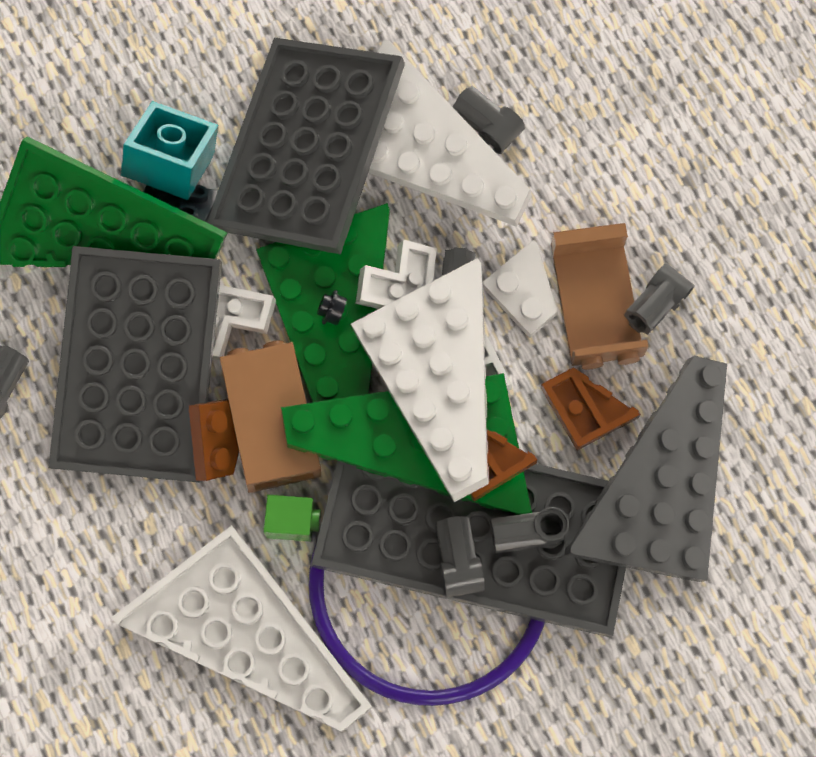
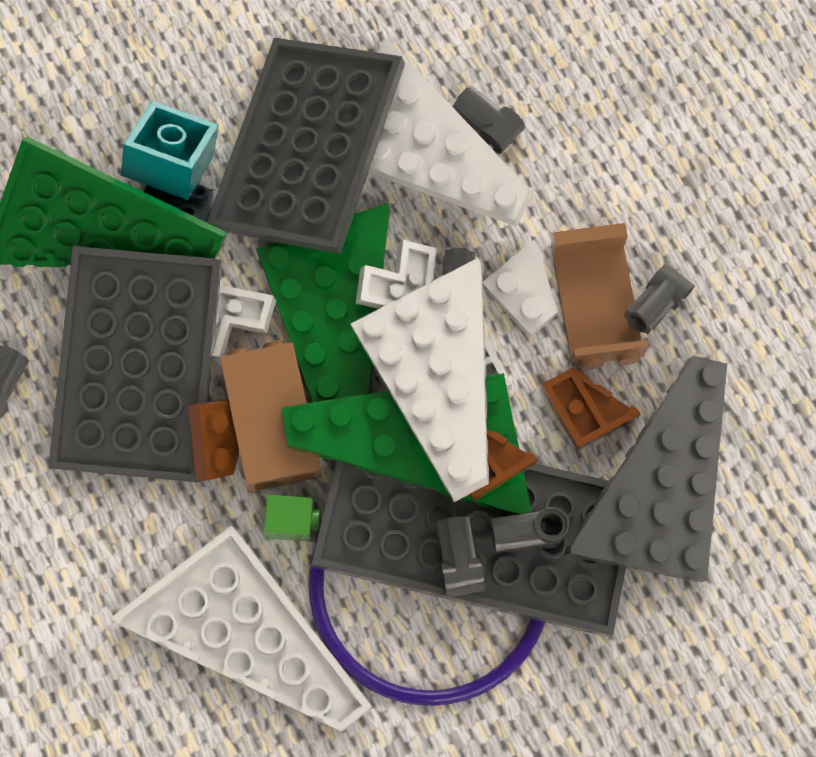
black plate [317,290,347,326] -> none

